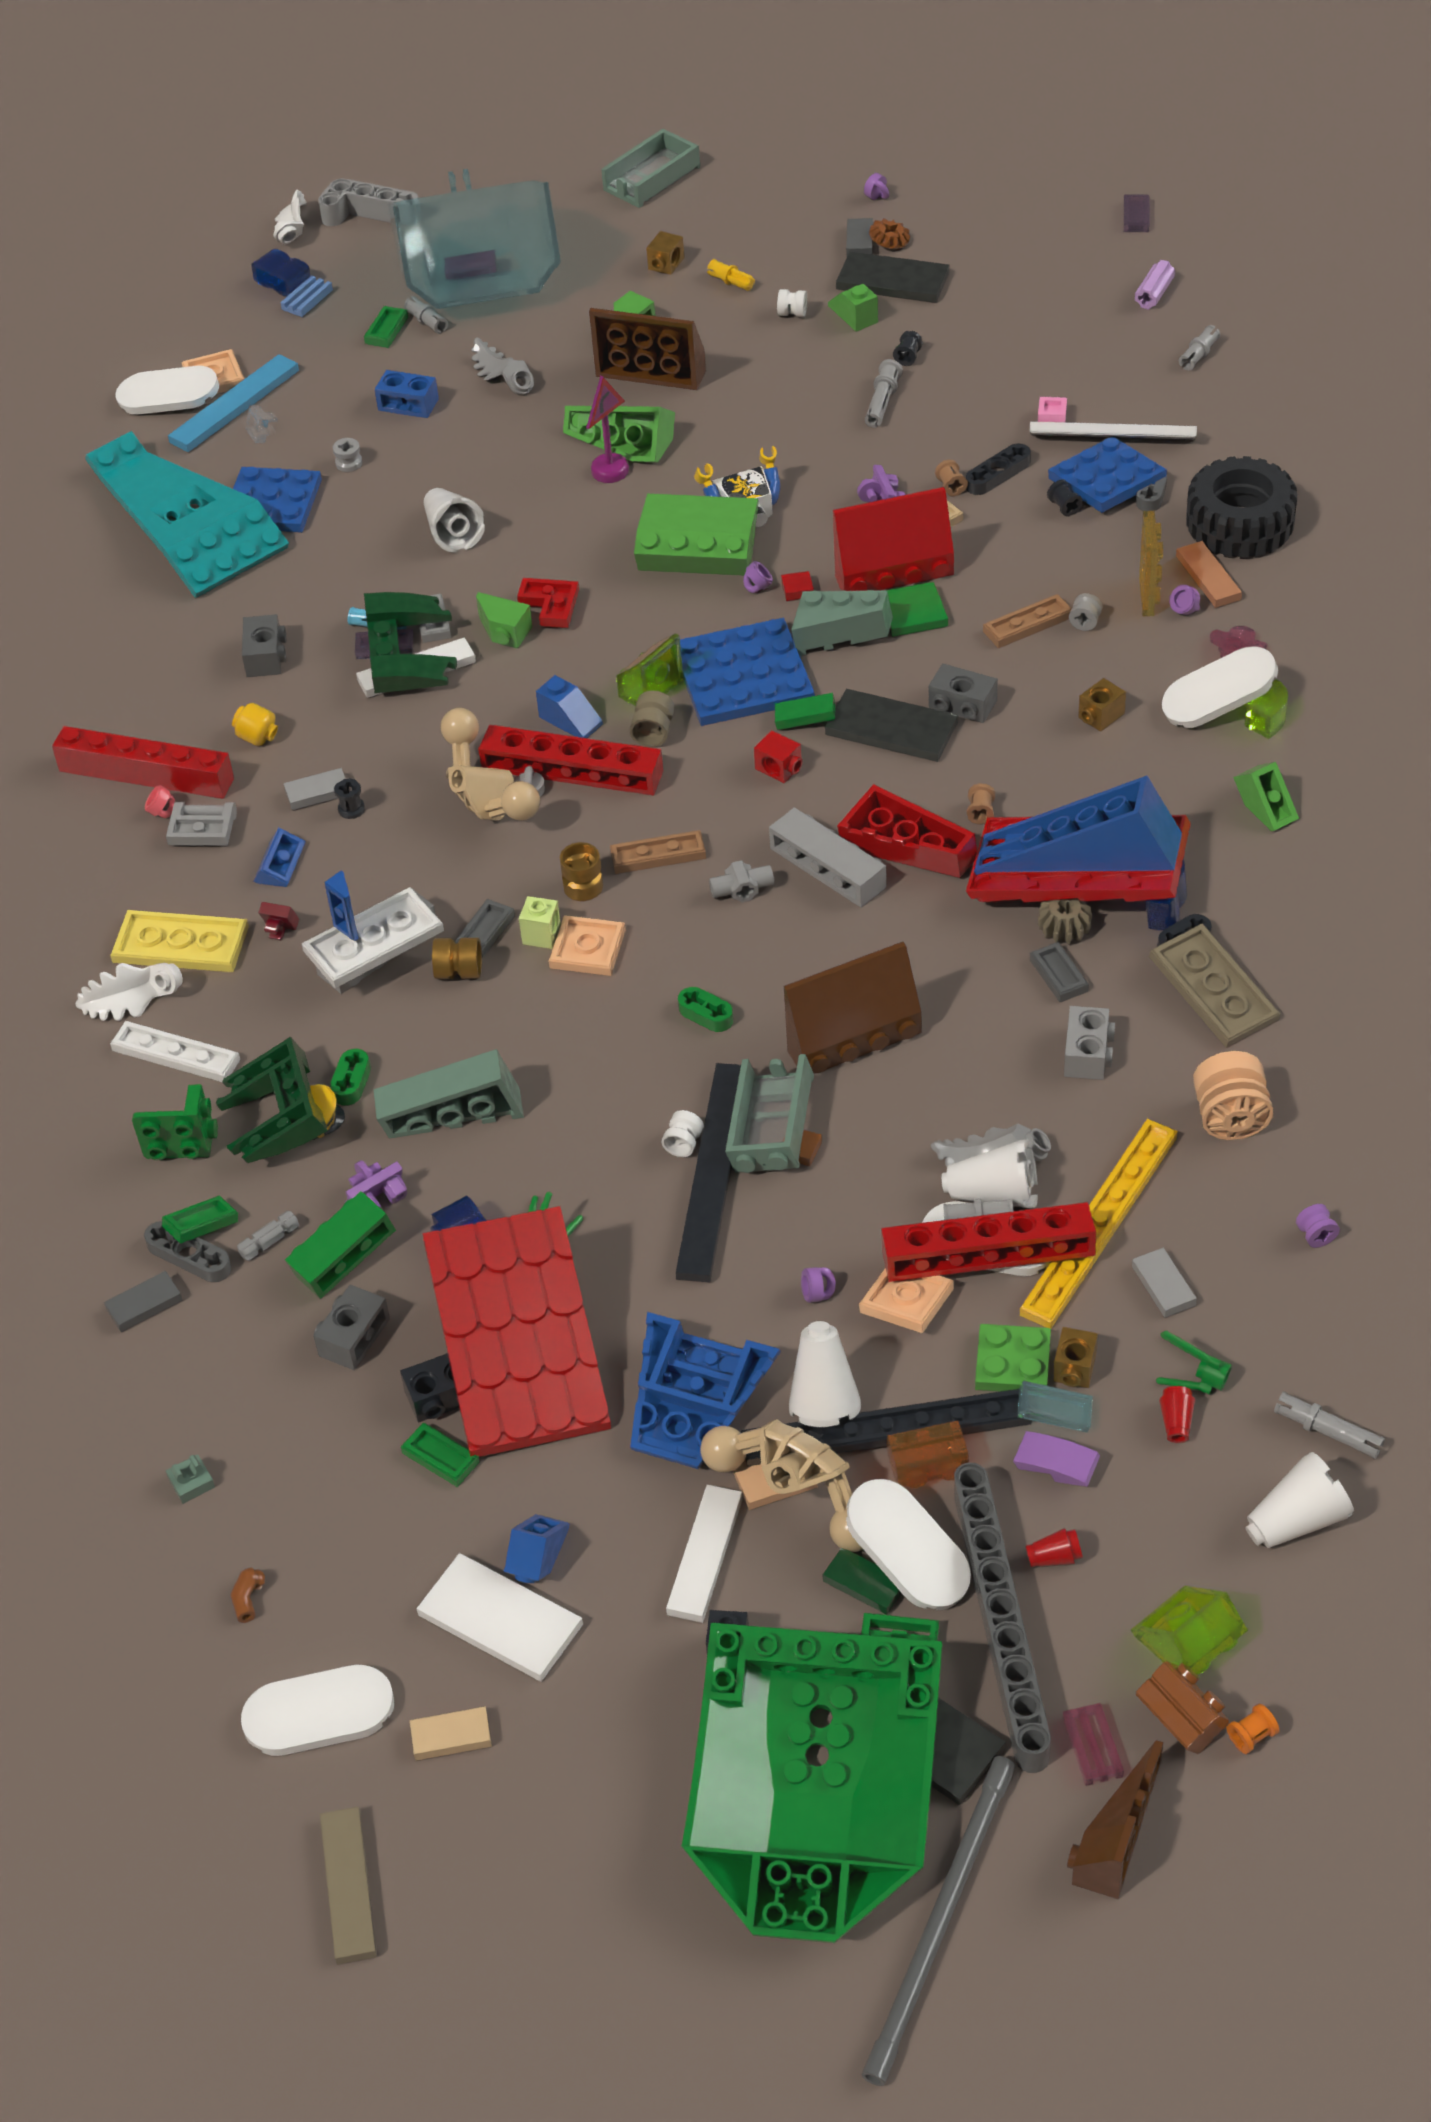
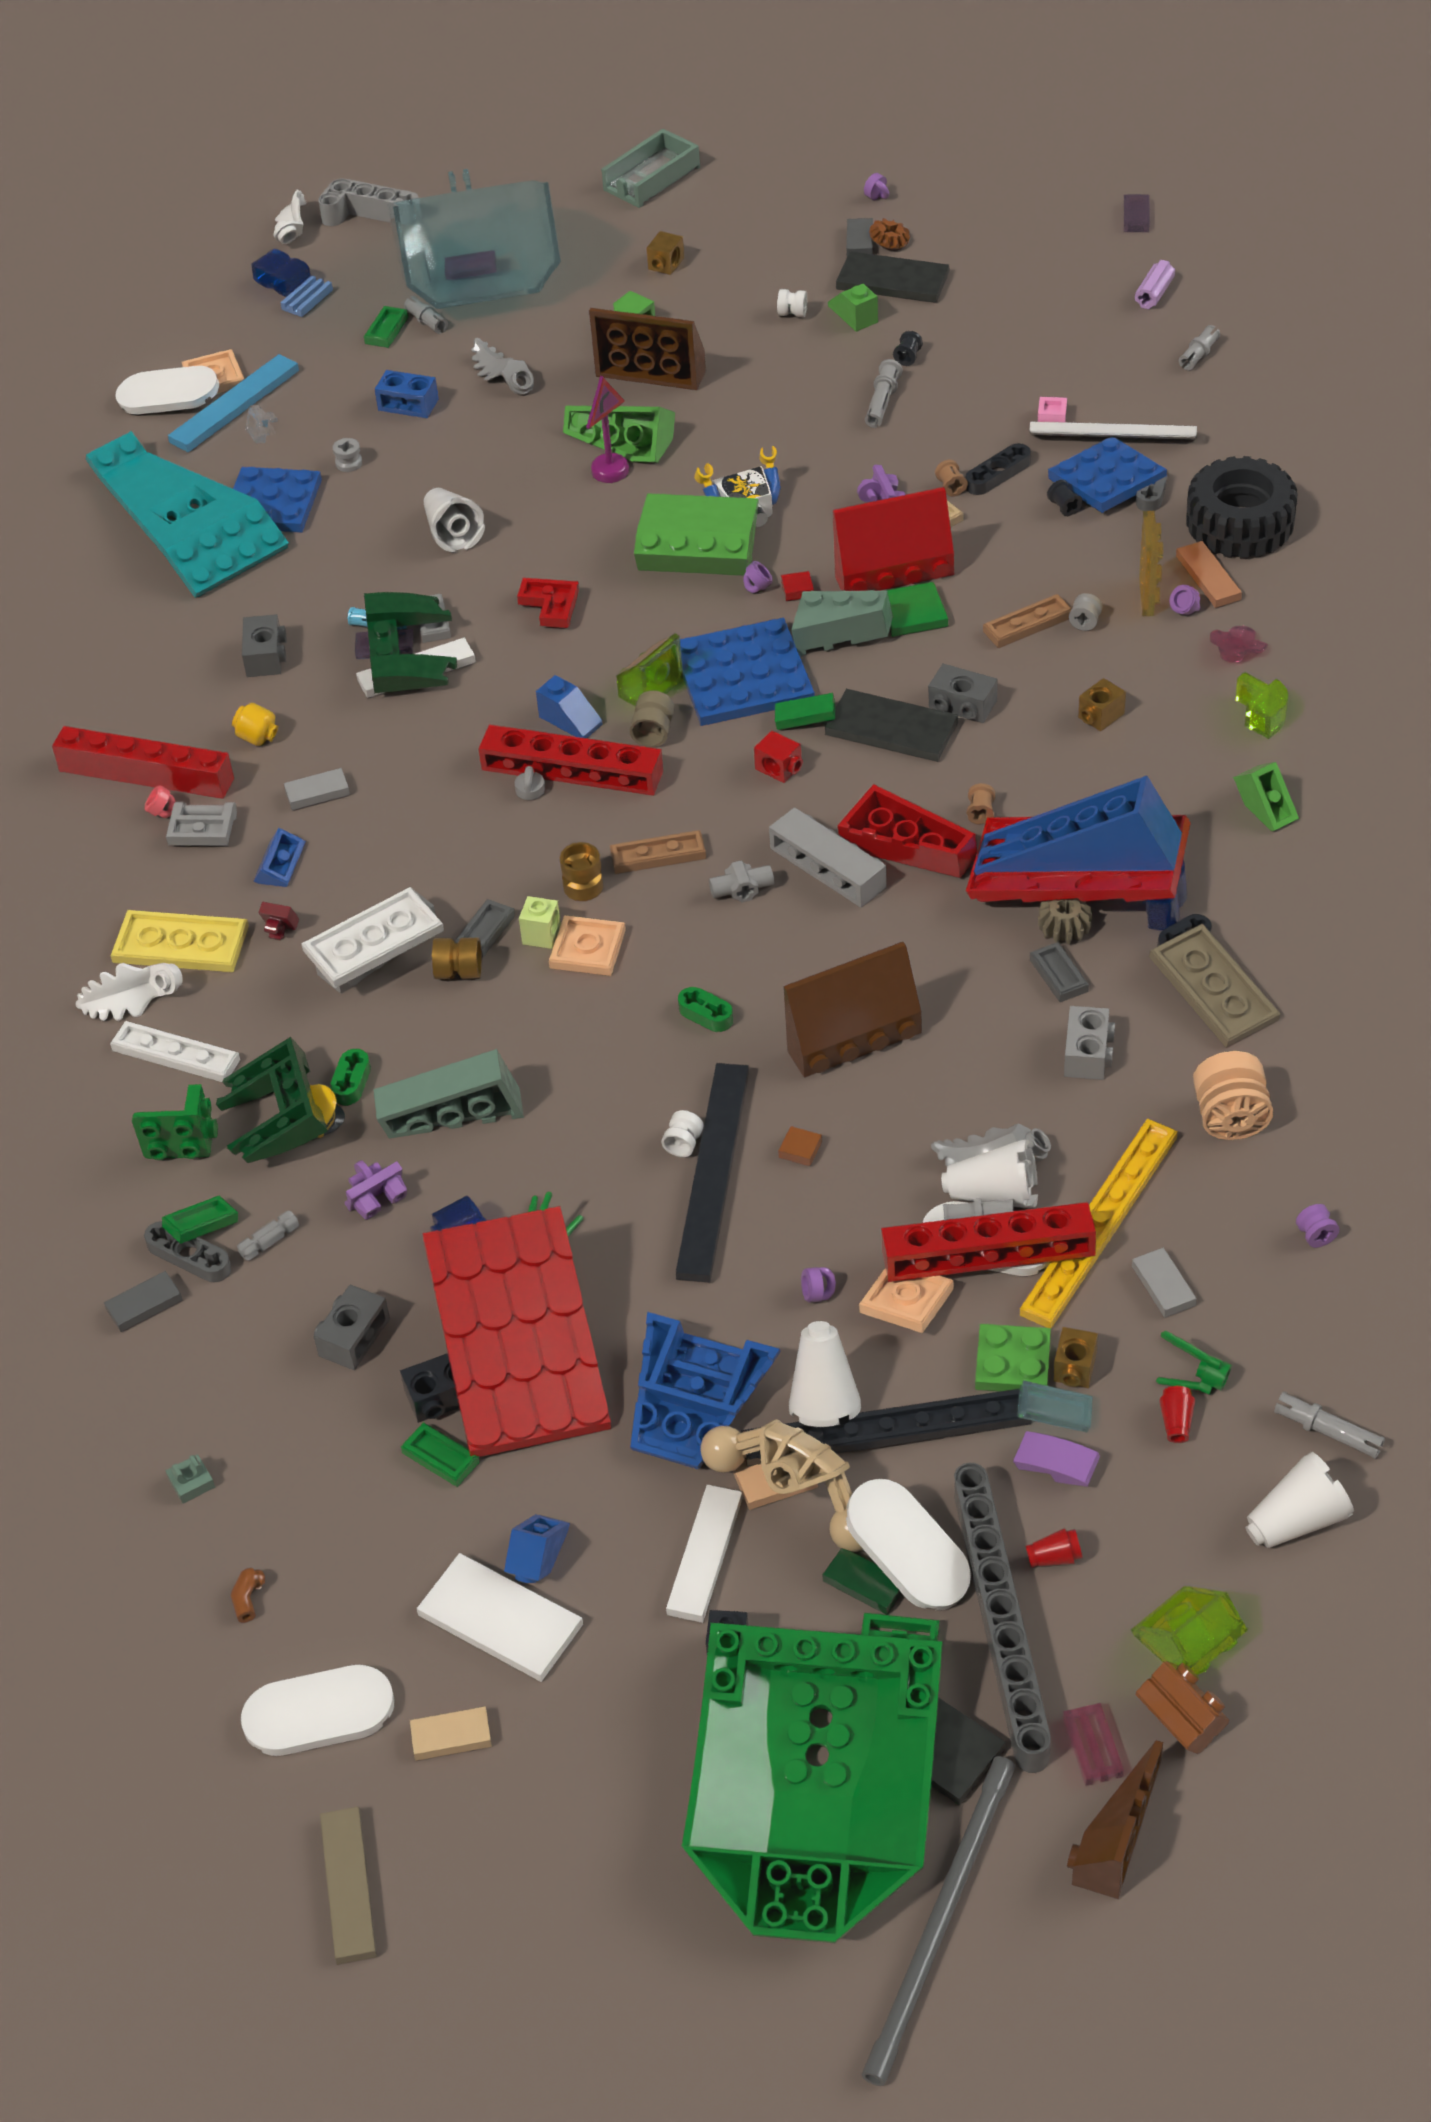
green brick [285,1191,396,1299] -> none
blue slope [325,870,359,941] -> none
black bush [334,778,365,819] -> none
tan piece [440,708,540,821] -> none
bright green slope [476,592,533,649] -> none
yellow axle [707,259,755,291] -> none
sand green door [725,1054,814,1173] -> none
clear orange brick [887,1421,969,1488] -> none
white tile [1162,647,1278,728] -> none
orange bush [1226,1703,1280,1755] -> none

